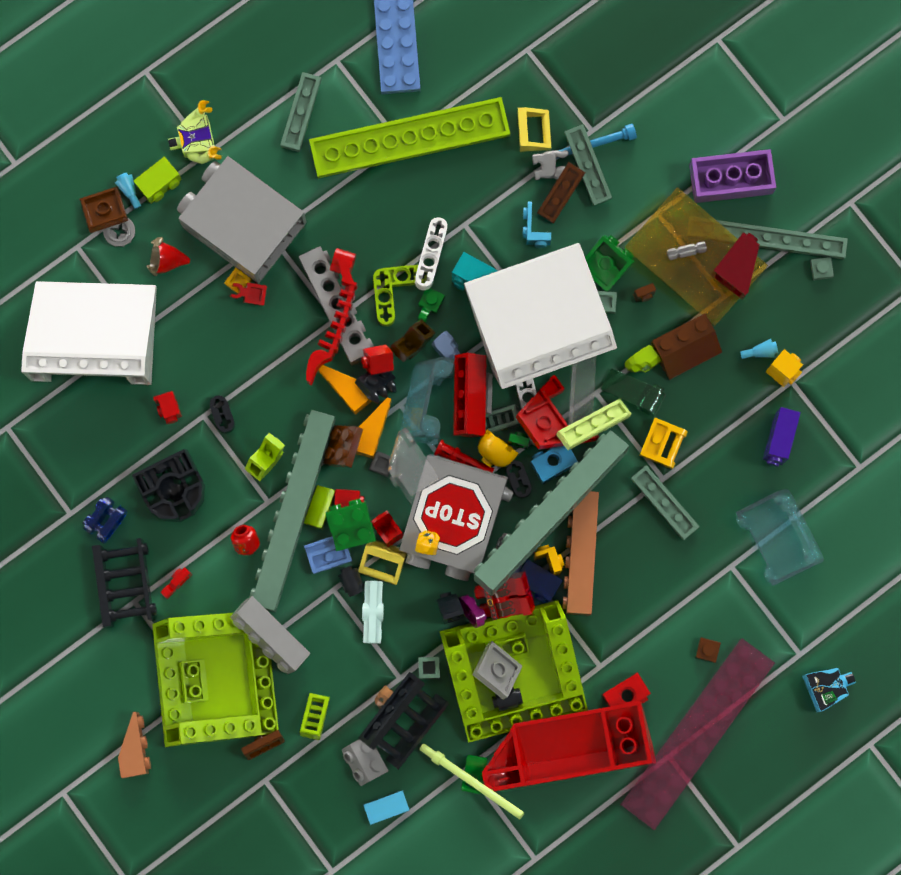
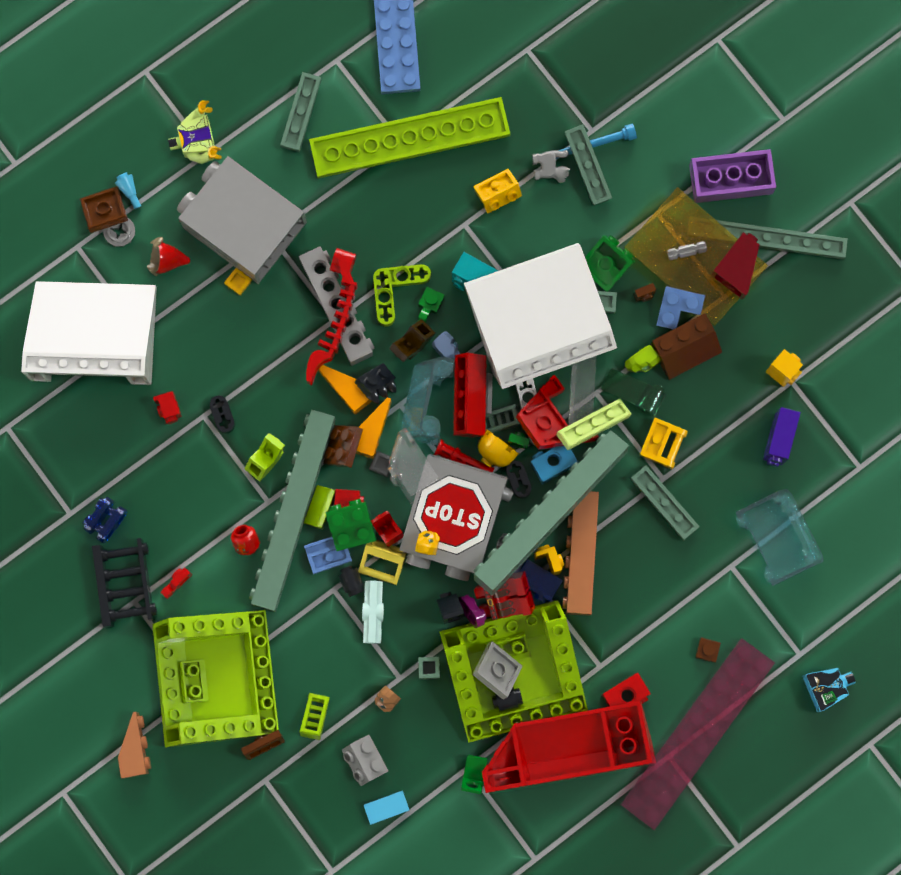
black connector [132,449,205,522] -> none
lime brick [134,156,182,204] -> none
red plate [230,282,267,306] -> none
light grey brick [230,596,311,674] -> none
black fence [358,672,449,770] -> none
red brick [361,344,394,375] -> none
white beam [415,217,447,290] -> none
yellowish green bar [419,744,524,819] -> none
light yellow tile [517,107,552,152] -> none
medium azure bracket [523,202,551,248] -> none
reddish brown tile [537,162,586,224] -> none
medium azure cone [740,339,778,359] -> none
sand green plate [810,257,834,281] -> none
none -> yellow bracket [473,169,522,213]
none -> medium blue plate [657,286,706,329]

